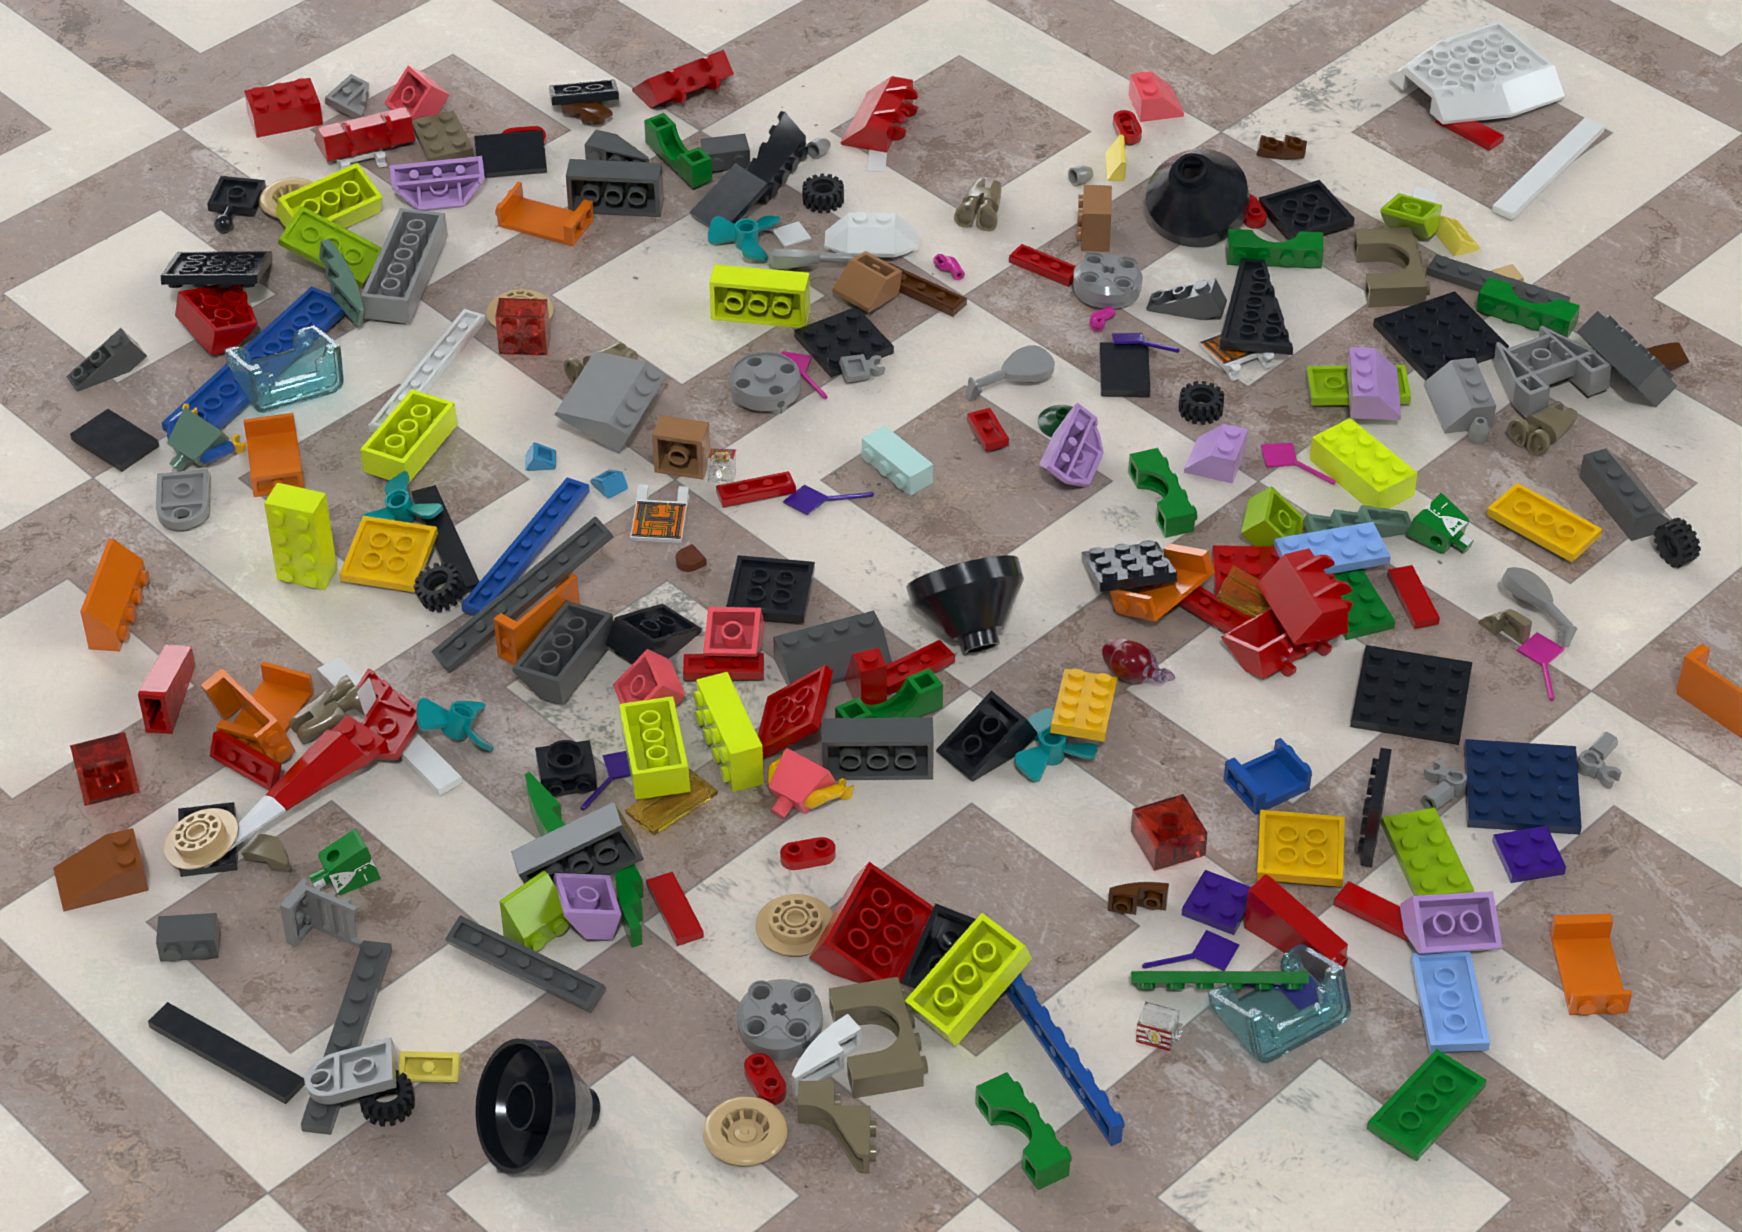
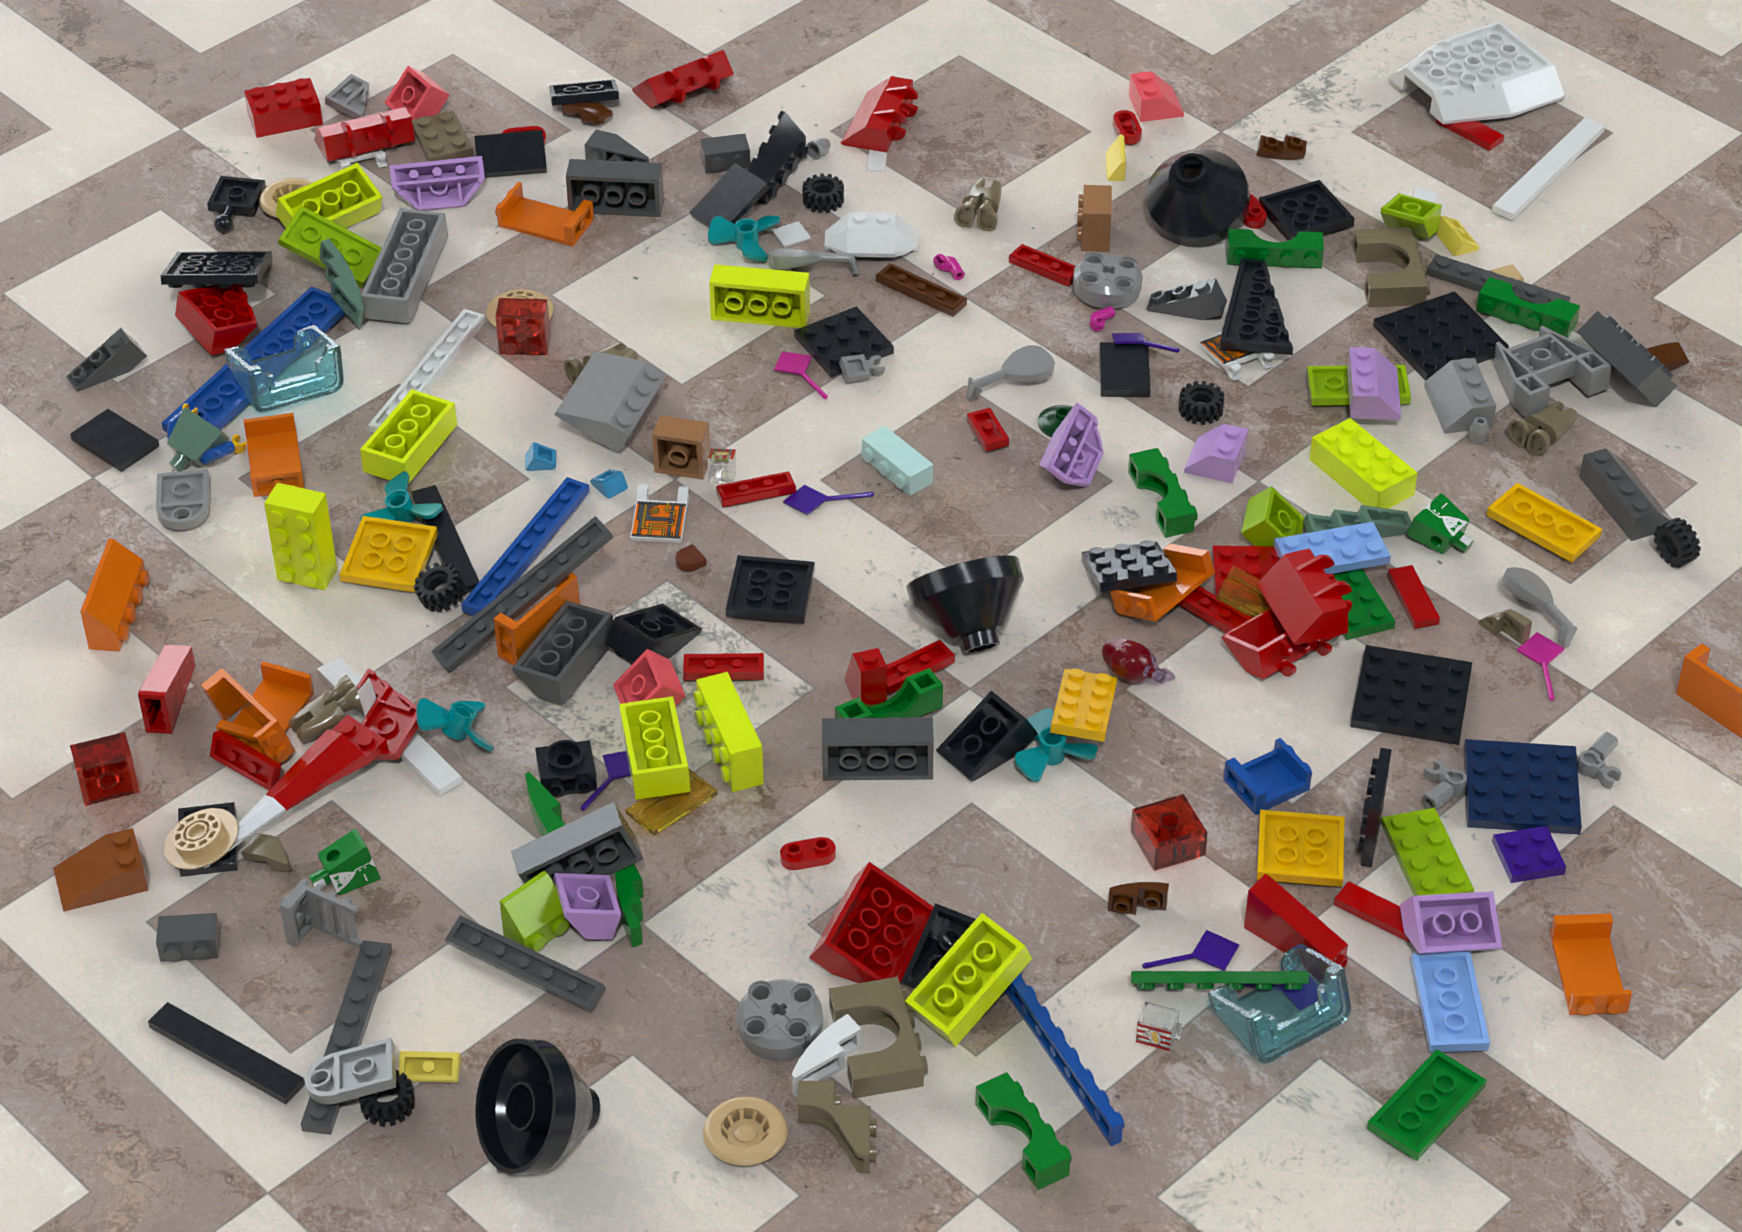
green arch [644,113,712,188] -> none
red tile [646,871,704,946] -> none
coral slope [703,607,765,657] -> none
light grey piece [730,352,801,414] -> none
red plate [744,1053,787,1105] -> none
tan wheel [755,894,833,956] -> none
red plate [757,665,833,759] -> none
coral torso [768,748,854,819] -> none
dark grey slope [773,610,892,685] -> none
medium nougat slope [832,251,902,313] -> none
light grey hose [1068,165,1093,186] -> none
dark purple plate [1181,870,1251,935] -> none
dark pink piece [1261,443,1336,485] -> none

